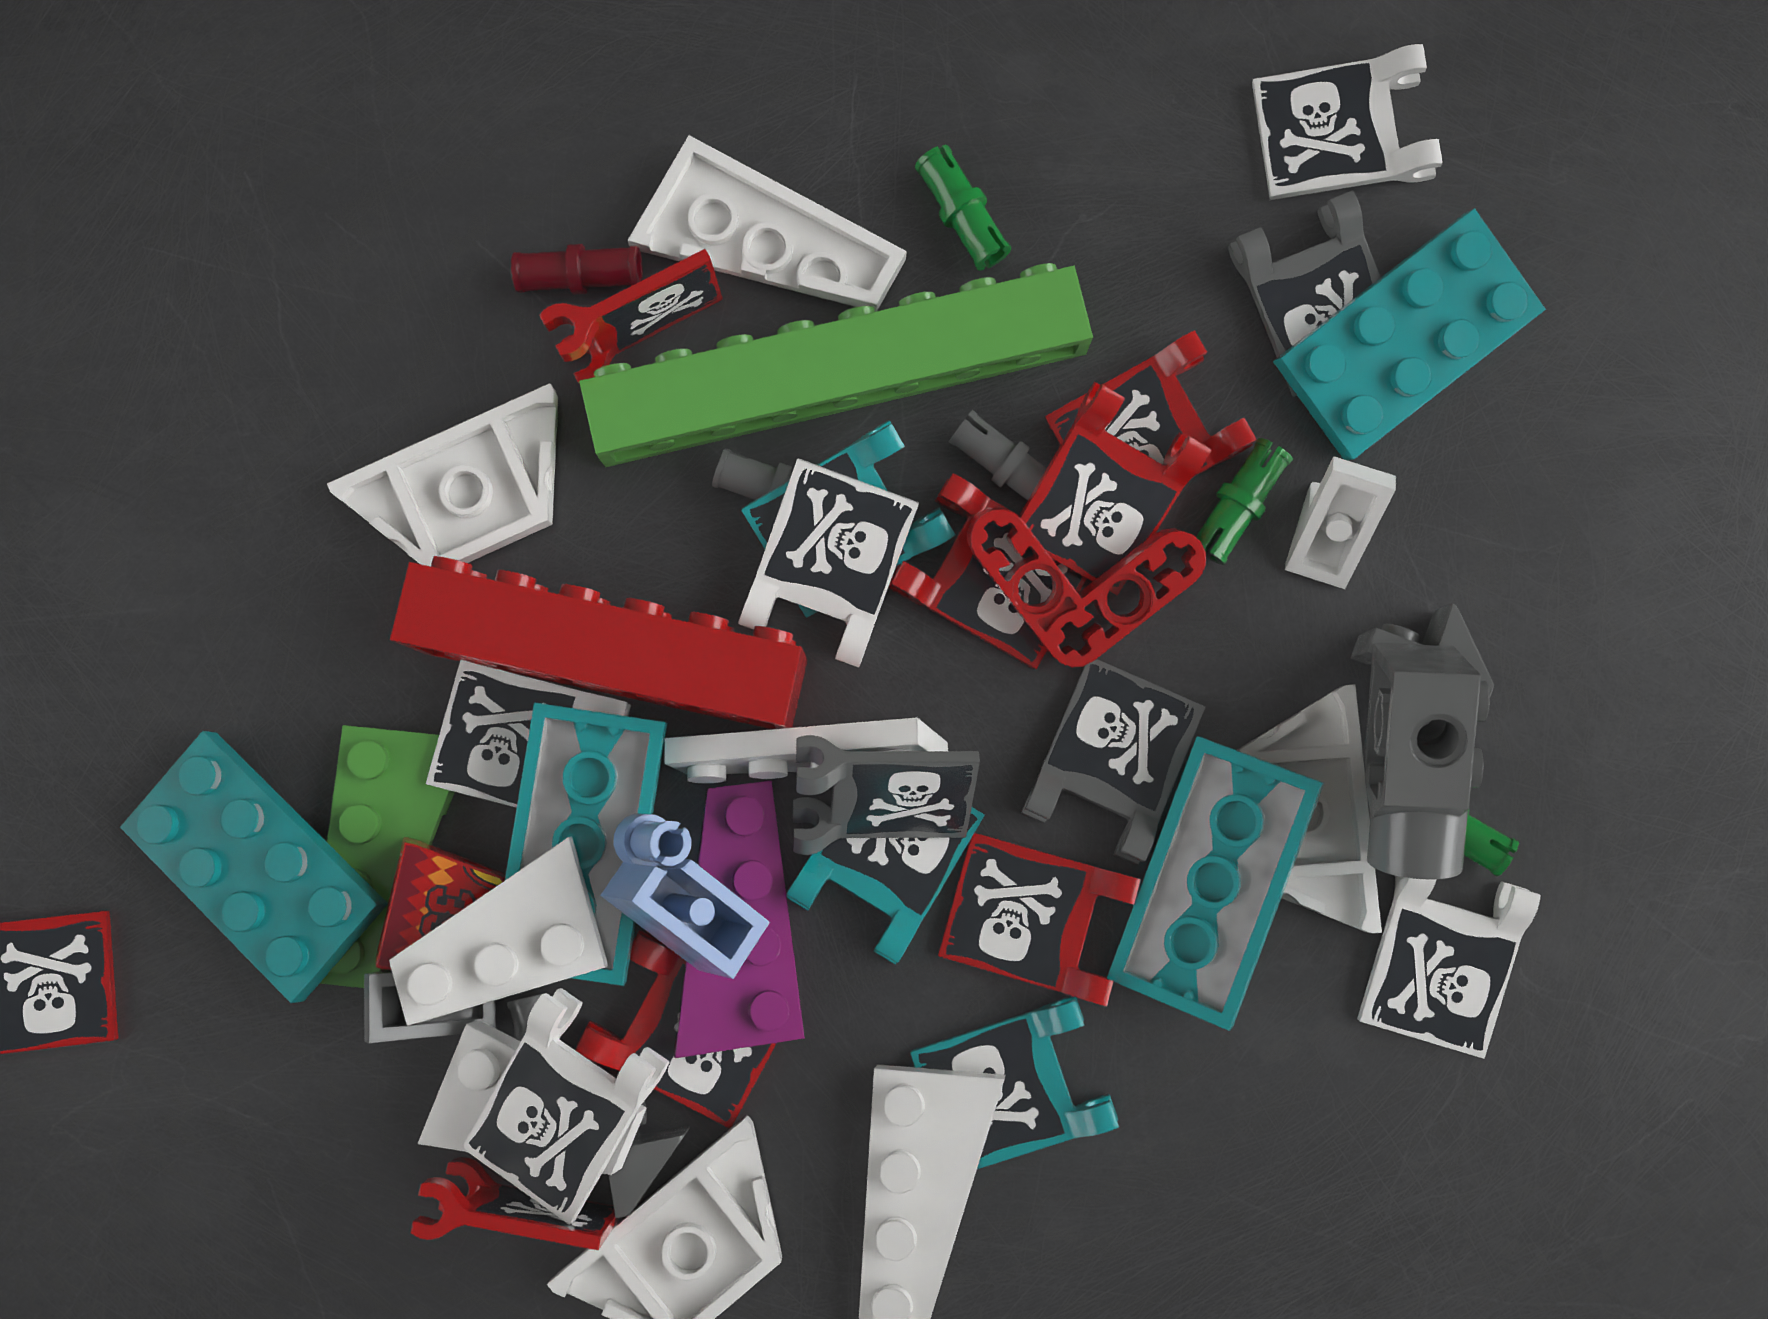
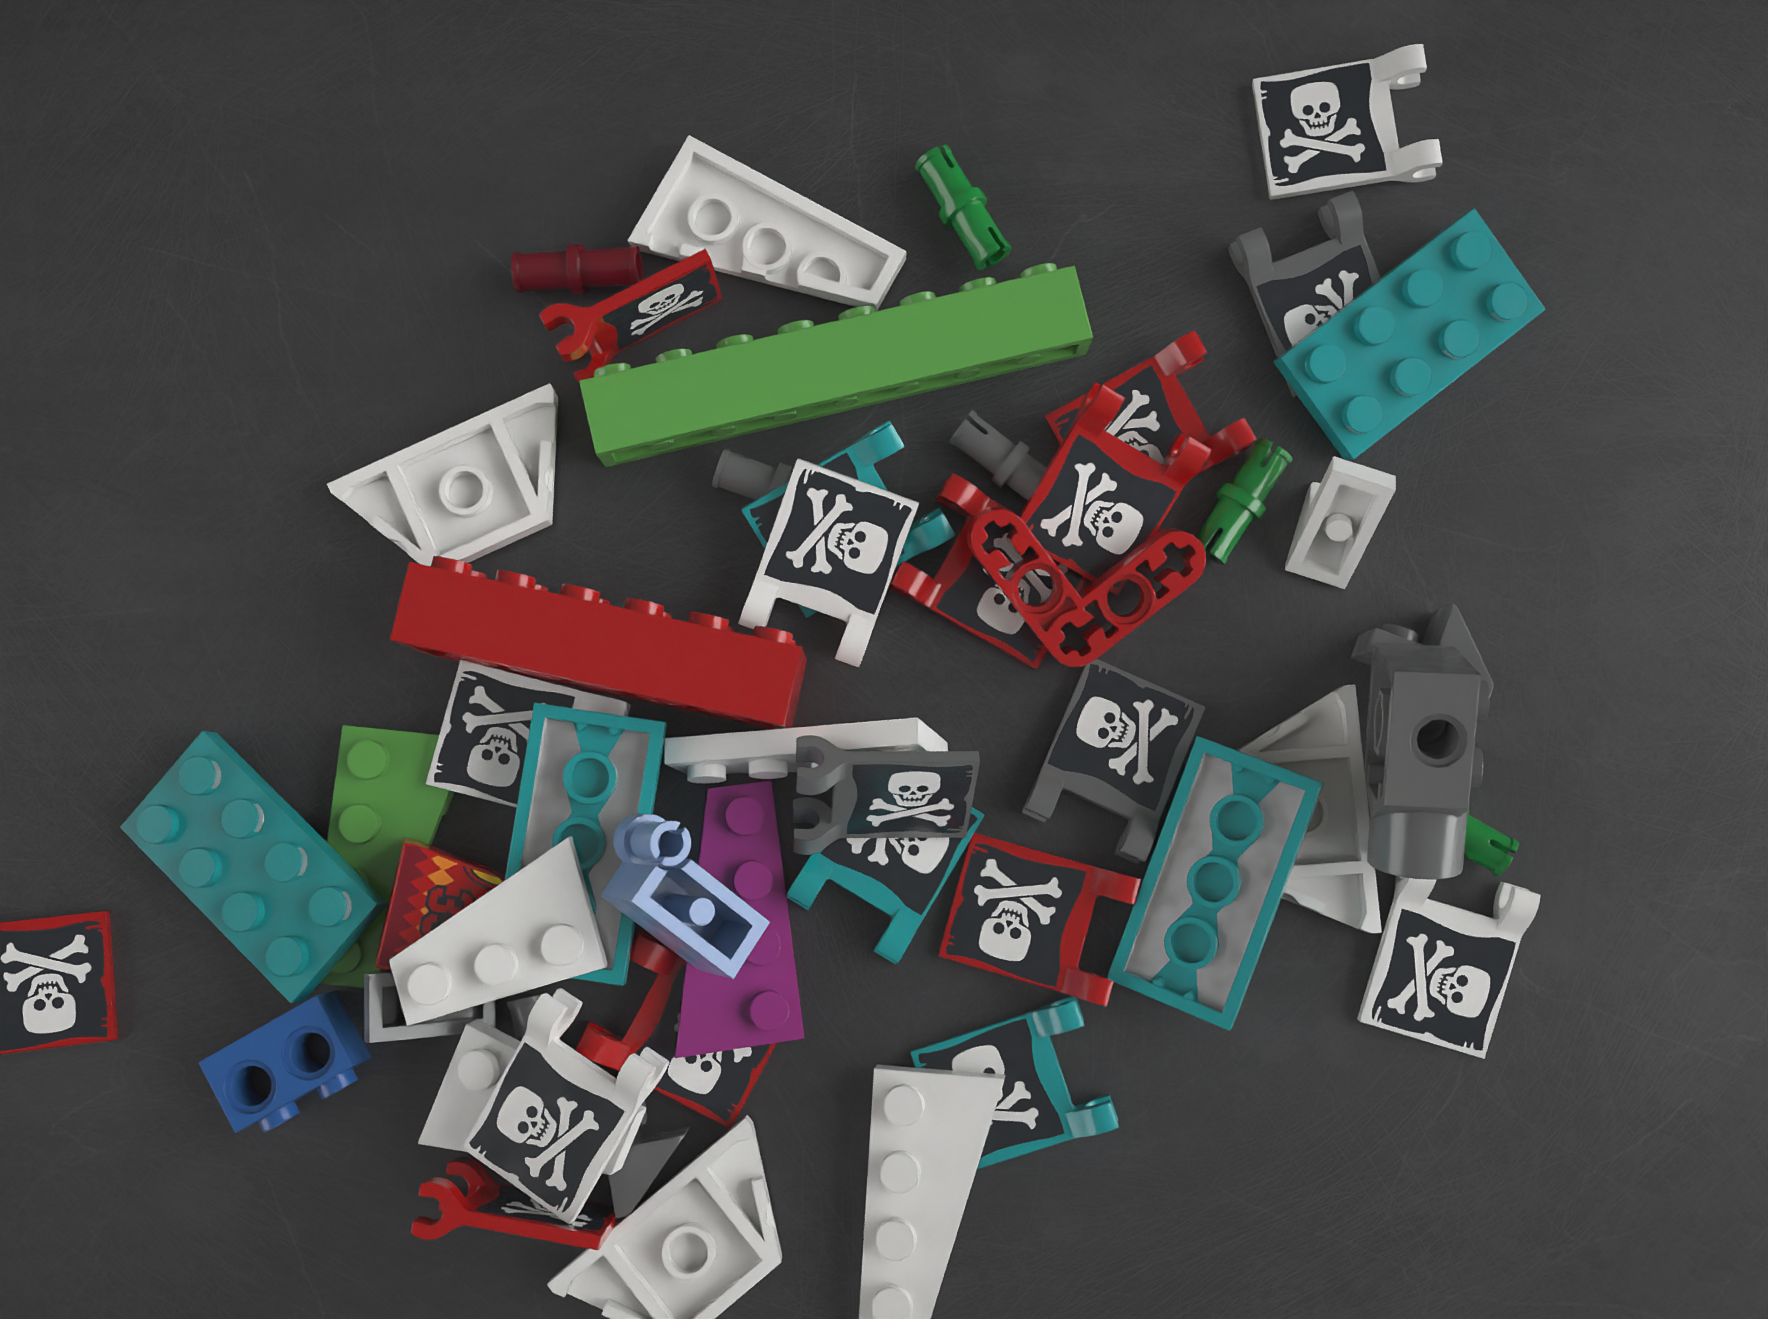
none -> blue brick [198,990,372,1133]

